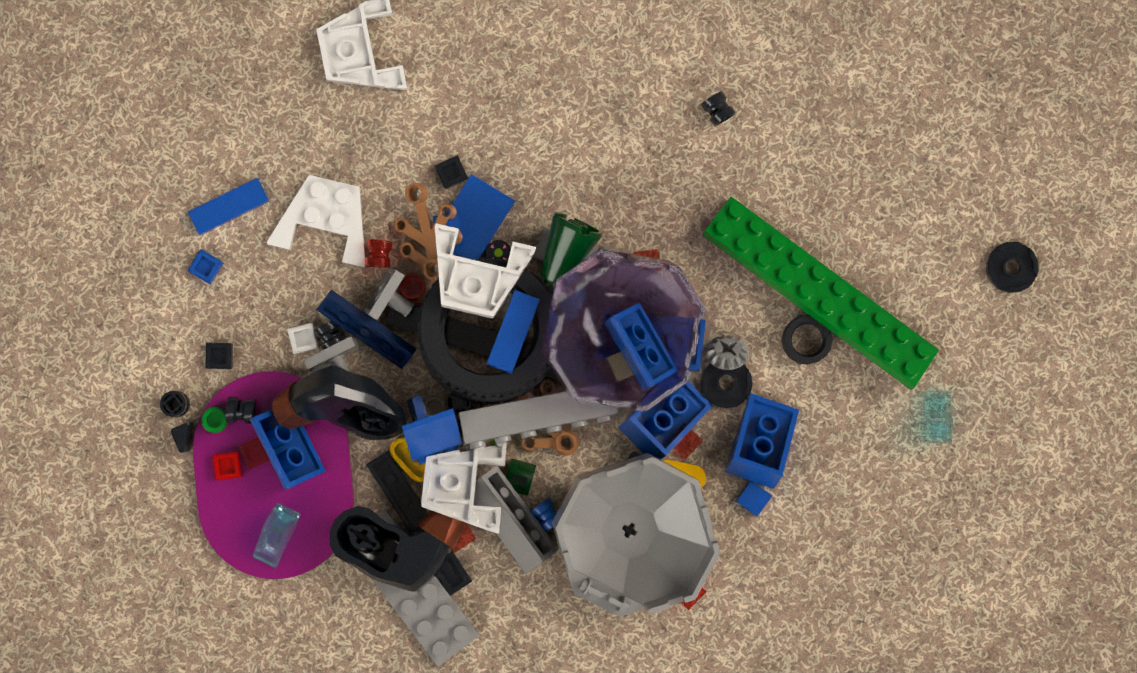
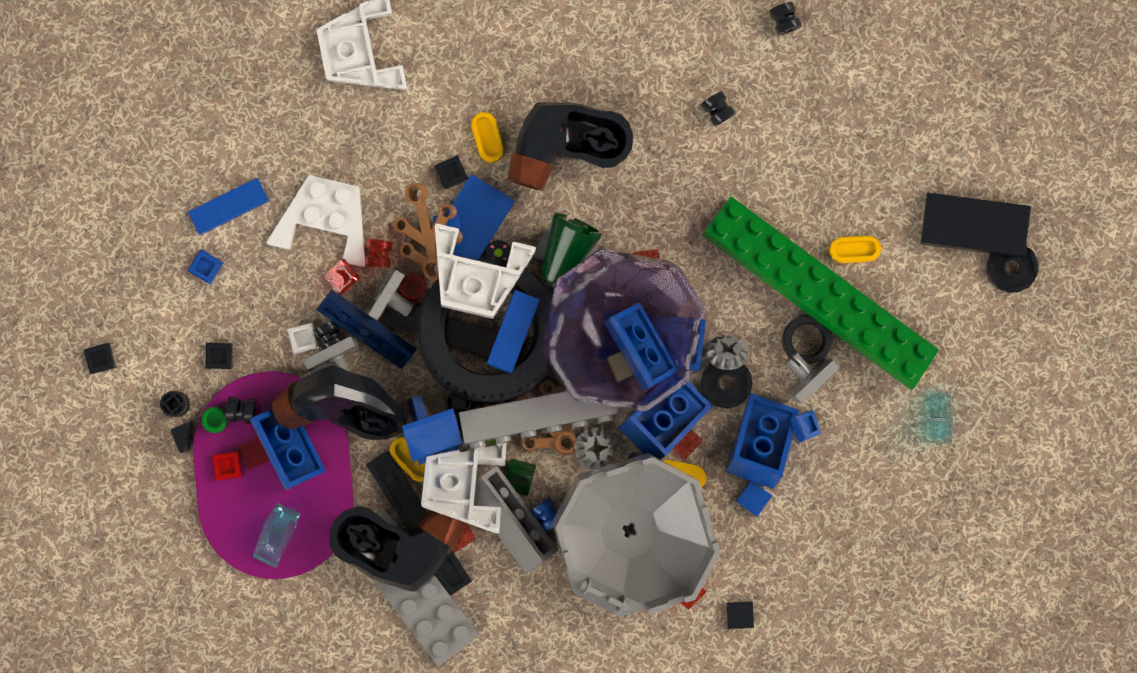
none -> black tile [84,343,117,375]
none -> clear red plate [324,259,360,296]
none -> yellow tile [471,112,504,163]
none -> black piece [507,102,634,191]
none -> light grey gear [574,428,615,469]
none -> black tile [726,601,754,629]
none -> black wheel [769,2,802,36]
none -> light grey tile [785,352,840,404]
none -> blue tile [790,409,822,442]
none -> yellow tile [829,236,881,263]
none -> black tile [920,192,1031,258]

